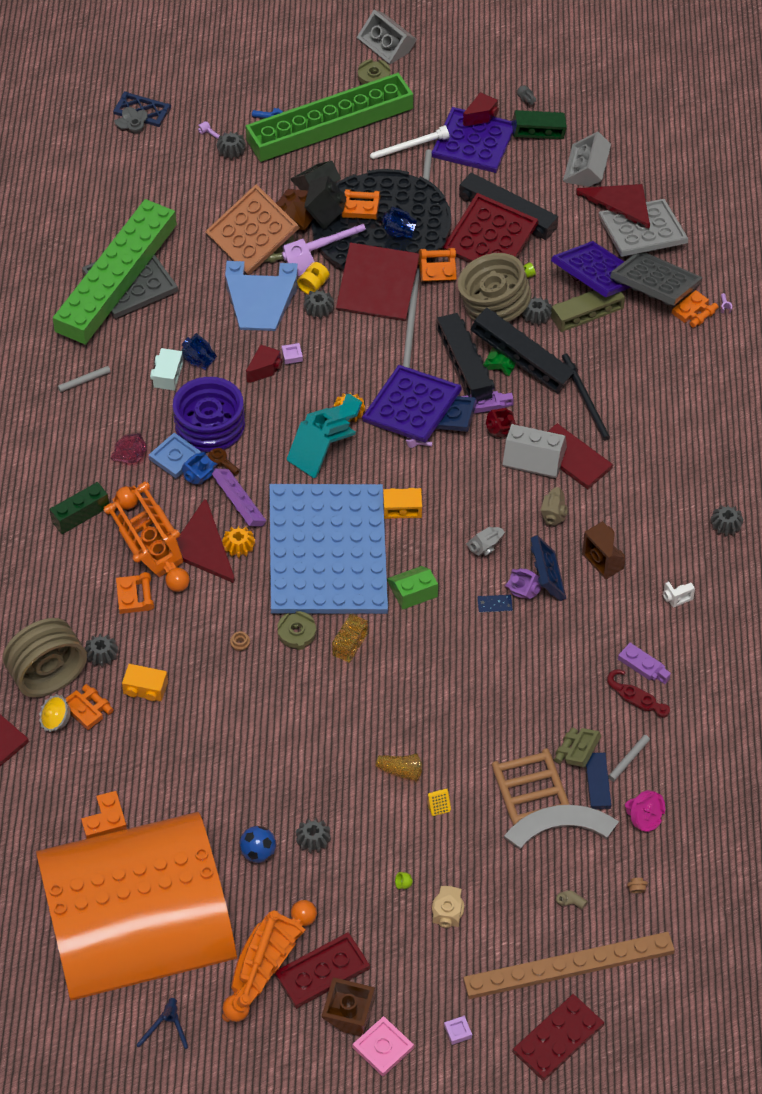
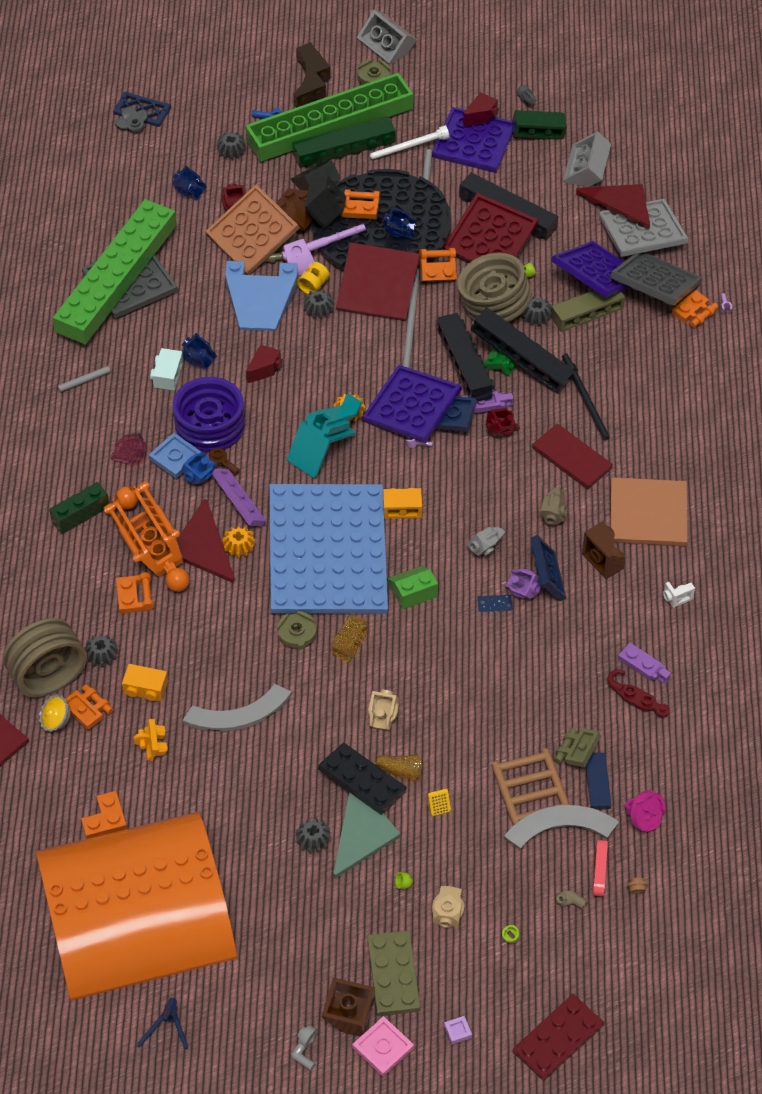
lavender hand [198,122,220,139] -> none
orange piece [222,900,317,1022] -> none
medium nougat plate [230,631,250,651] -> none
blue piece [239,826,276,863] -> none
dark red plate [275,932,370,1009] -> none
lavender plate [282,343,303,364] -> none
medium nougat plate [463,932,675,999] -> none
light grey slope [502,424,567,478] -> none
light grey bar [608,735,650,782] -> none
dark grey gear [710,504,744,537] -> none
none -> light orange hips [133,719,167,761]
none -> clear blue hand [172,165,207,201]
none -> light grey tile [183,684,292,732]
none -> dark red hand [222,184,246,211]
none -> light grey plate [291,1025,318,1071]
none -> dark green brick [292,117,396,168]
none -> dark brown arch [293,42,331,108]
none -> black plate [318,742,407,815]
none -> sand green tile [333,792,400,878]
none -> olive plate [367,931,420,1016]
none -> tan hand [368,689,399,730]
none -> lime hinge [502,925,520,943]
none -> coral beam [593,840,608,896]
none -> nougat tile [610,477,687,546]

